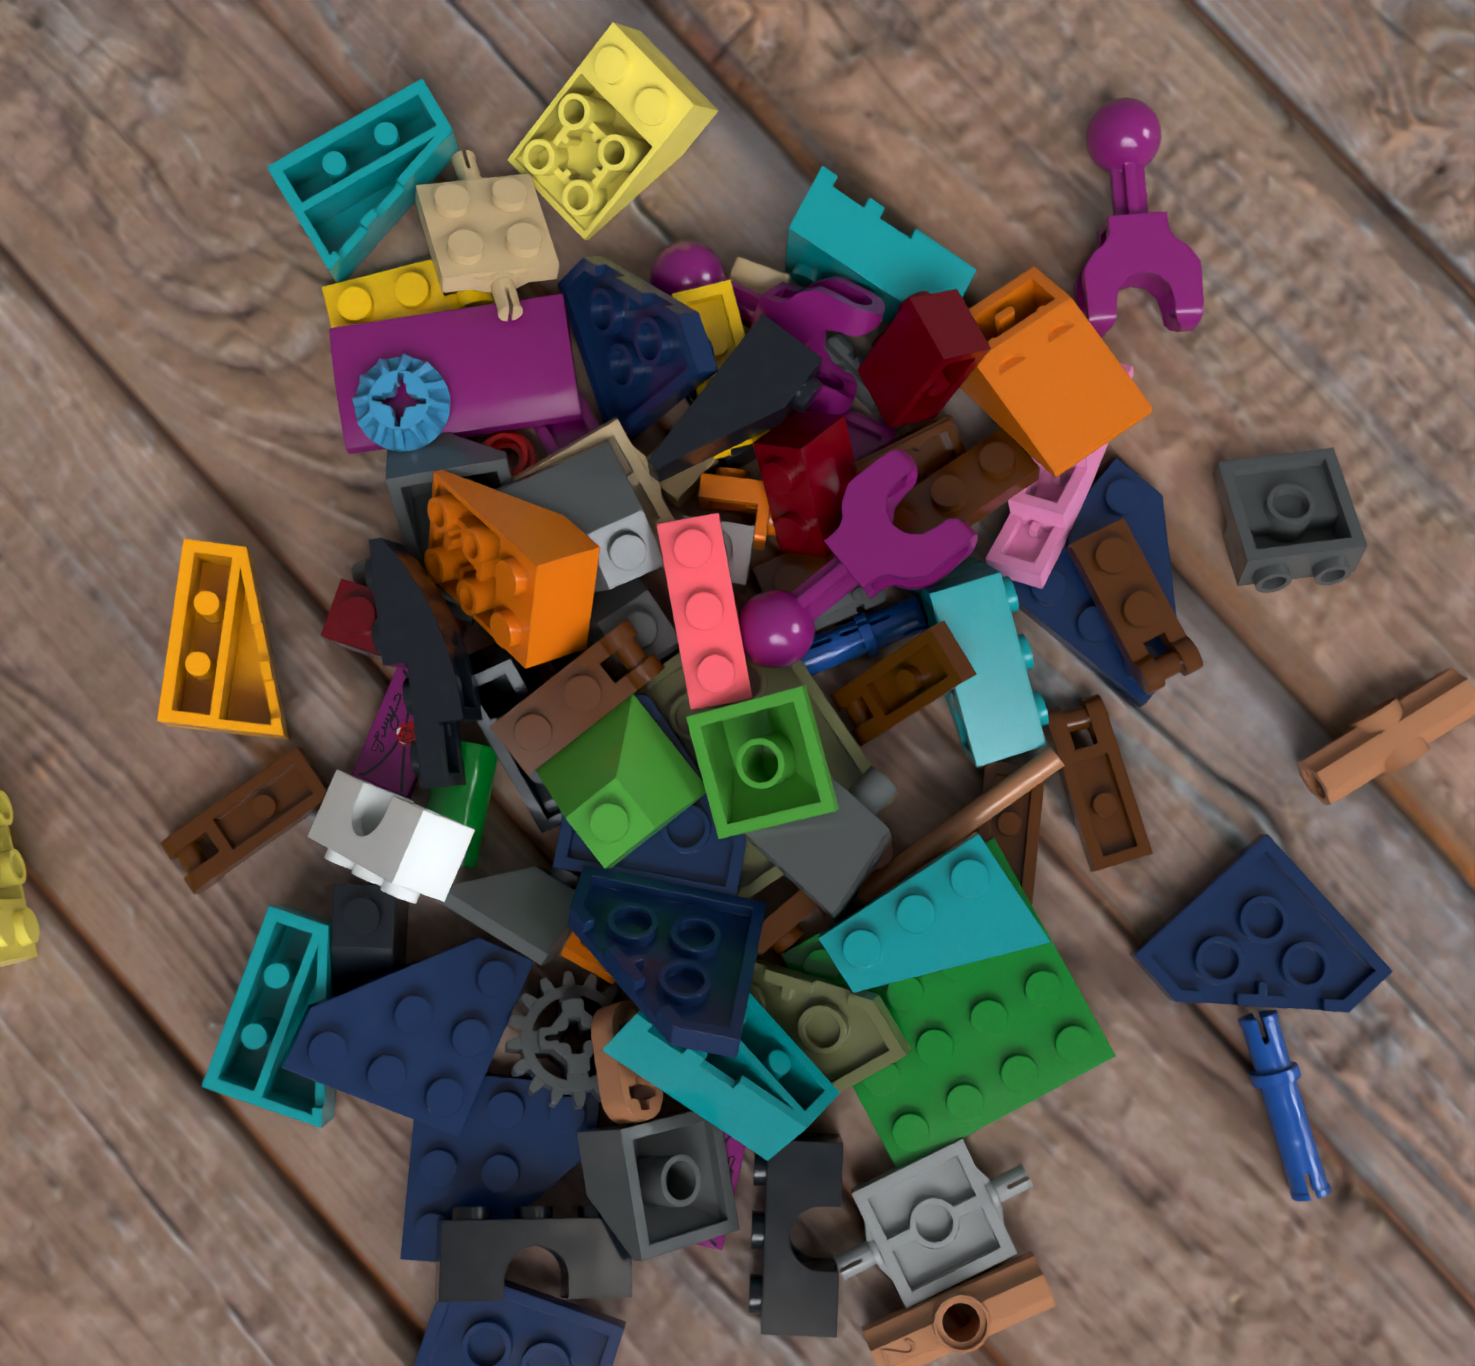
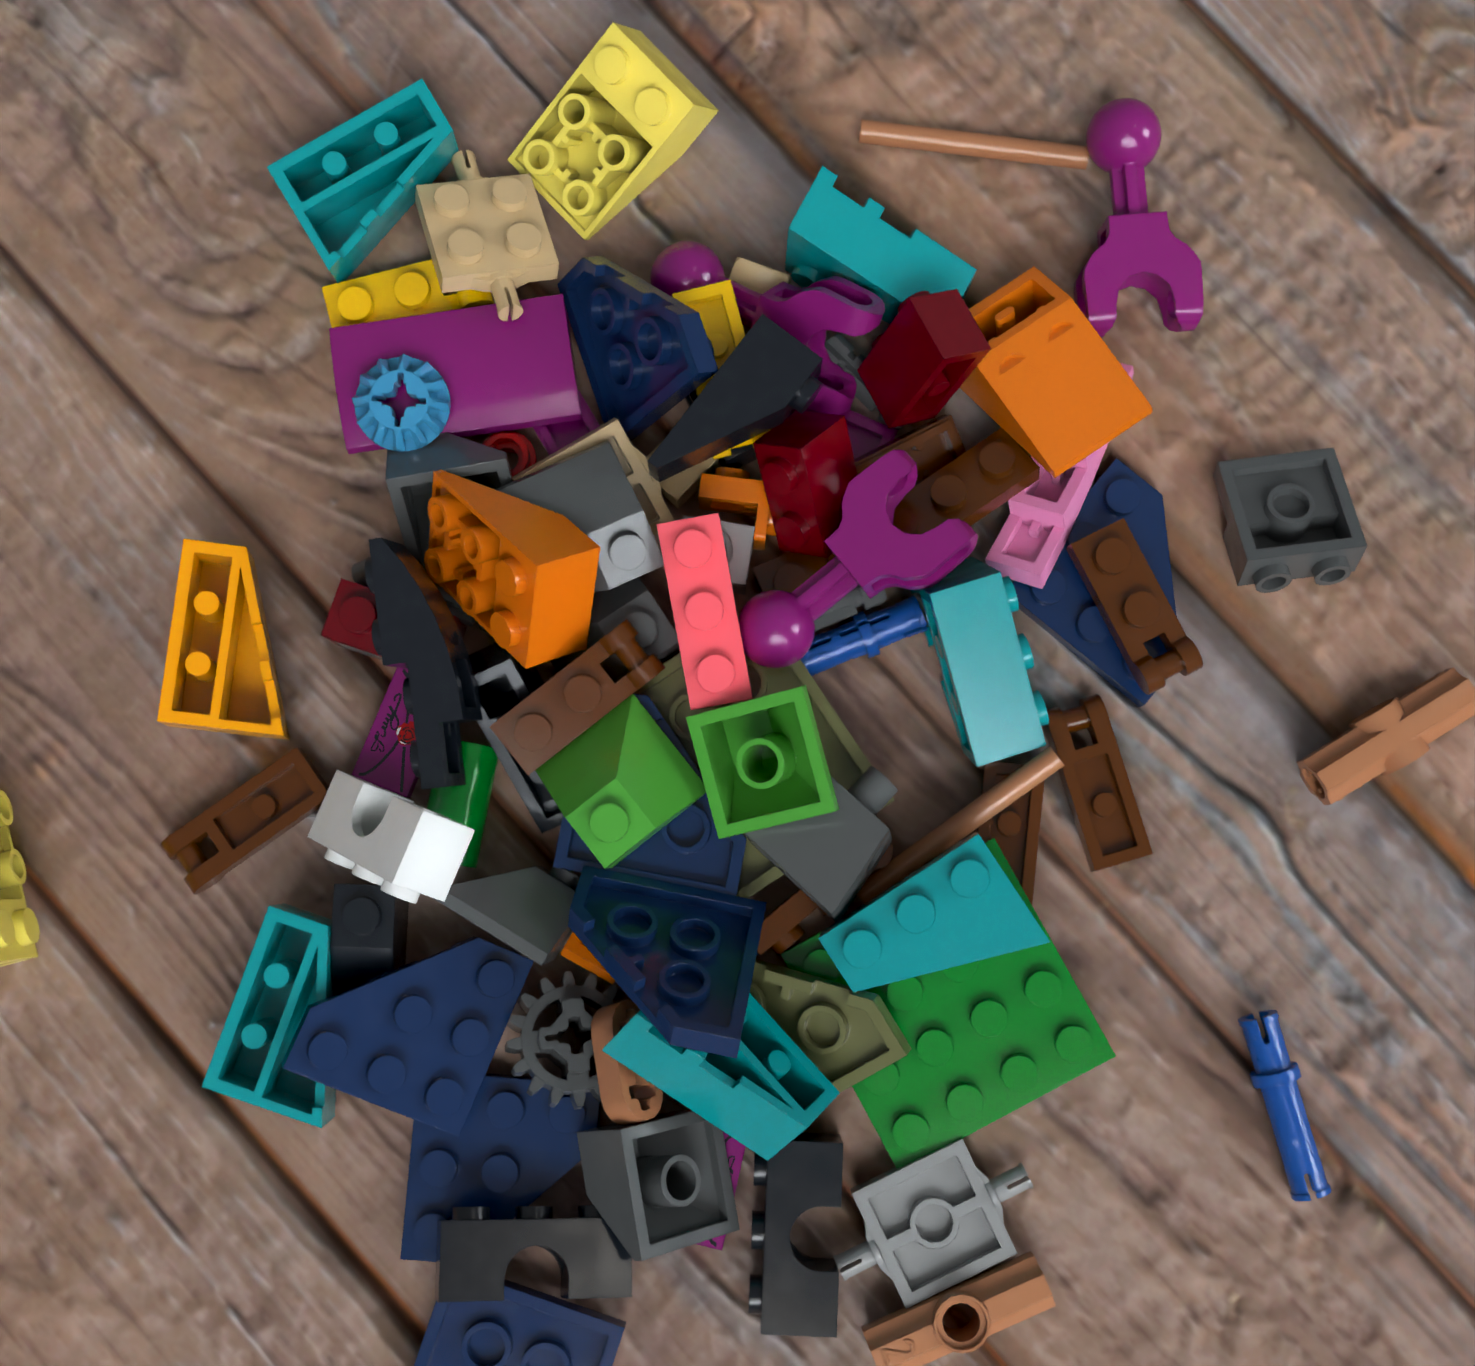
reddish brown plate [830,621,977,747] -> none
dark blue plate [1129,834,1393,1013] -> none
none -> nougat bar [858,119,1089,170]

